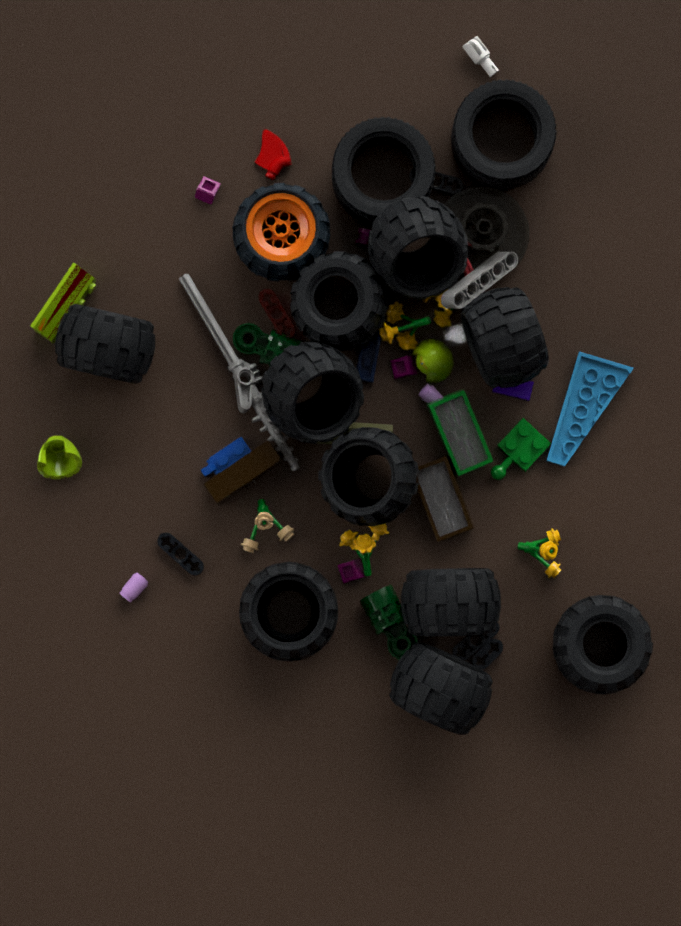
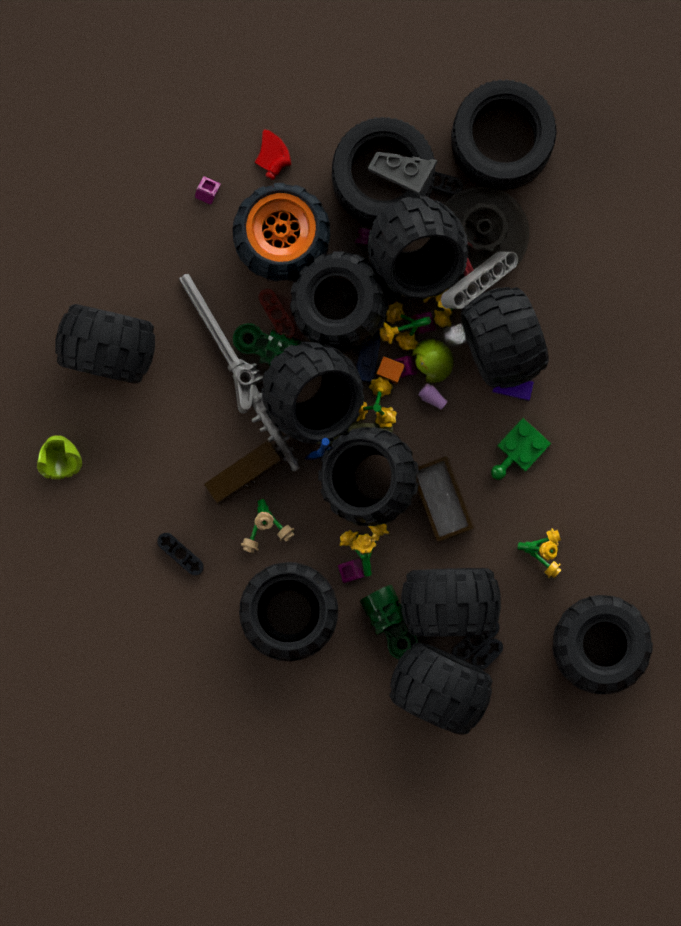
lime slope [30,262,96,344] -> none
lavender piece [120,572,148,603] -> none
blue hinge [201,437,251,477] -> none
clear brick [426,389,493,476] -> none
white arm [462,36,499,77] -> none
dark azure wing [546,351,634,467] -> none
none -> blue piece [304,438,331,460]
none -> yellow plant [356,377,397,428]
none -> dark grey wing [368,152,438,195]
none -> orange panel [376,356,404,384]
none -> magenta slope [409,312,436,336]

